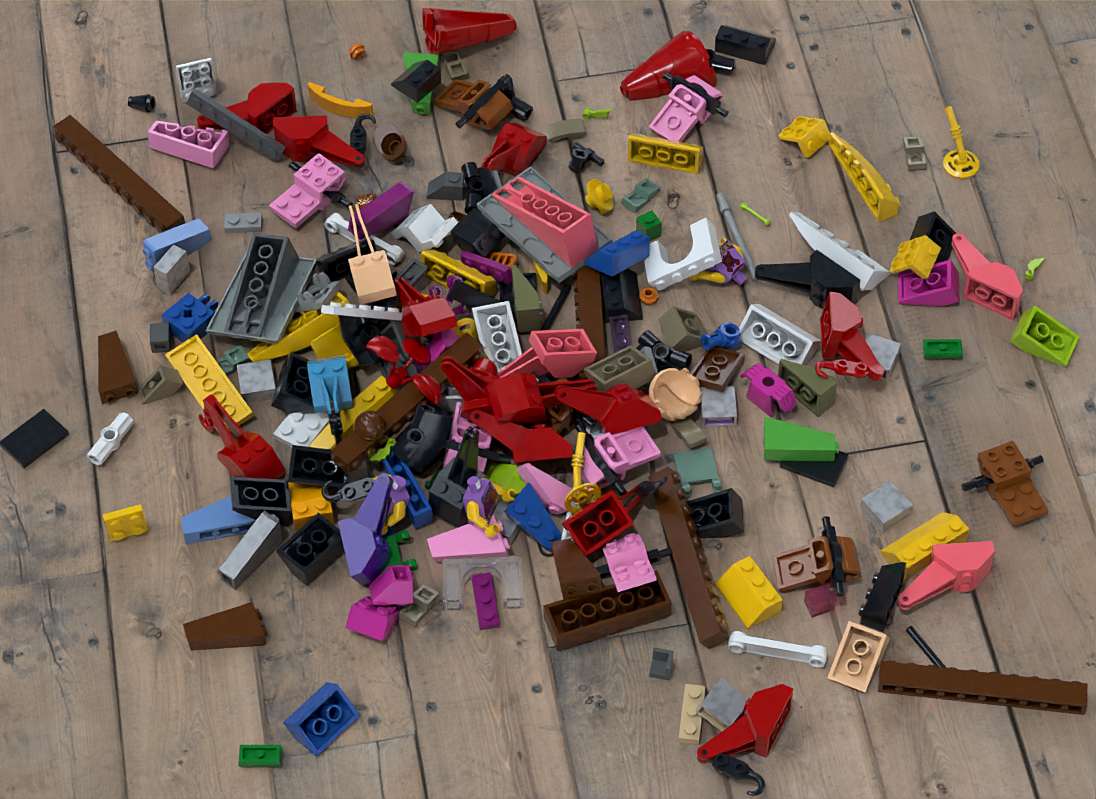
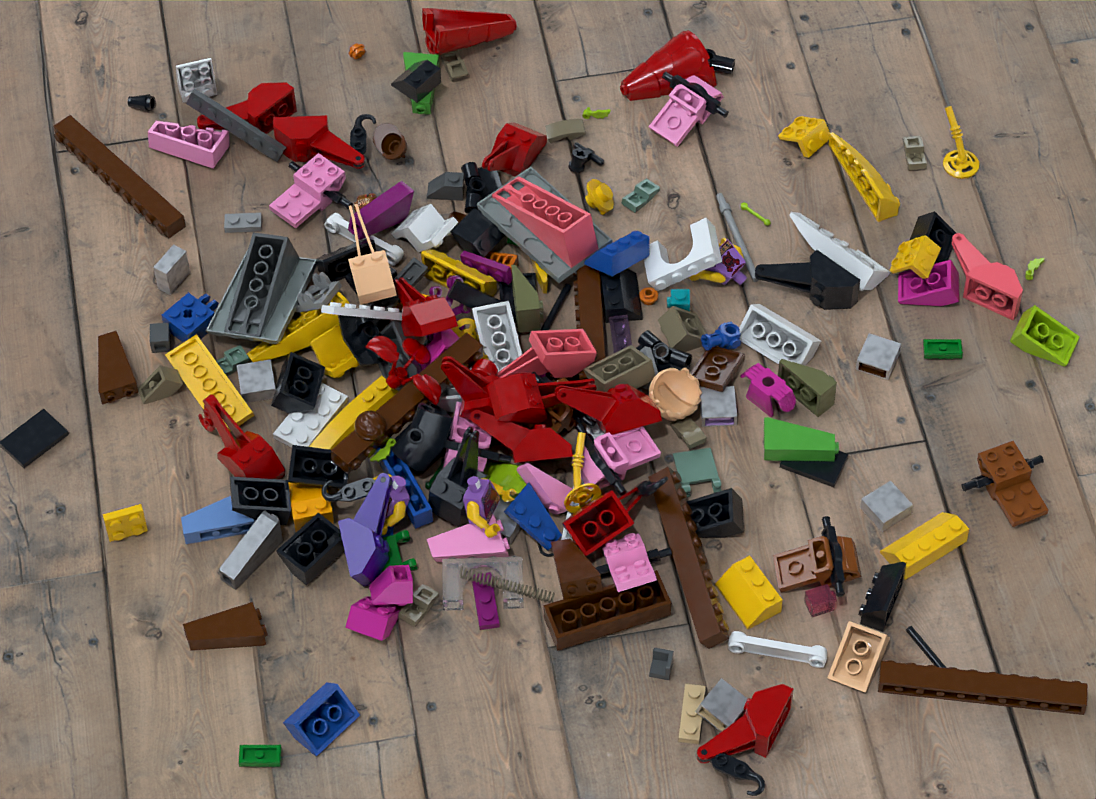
white piece [87,412,134,466] -> none
medium blue slope [142,218,211,270] -> none
light orange slope [307,82,374,118] -> none
dark azure slope [307,355,353,445] -> none
dark orange piece [433,74,513,130] -> none
black piece [497,76,533,120] -> none
yellow slope [628,133,703,174] -> none
green brick [636,210,662,242] -> none
black slope [715,25,776,65] -> none
red slope [815,292,885,381] -> none
coral slope [898,541,995,610] -> none
none -> dark tan piece [460,566,555,603]
none -> teal brick [667,289,690,311]

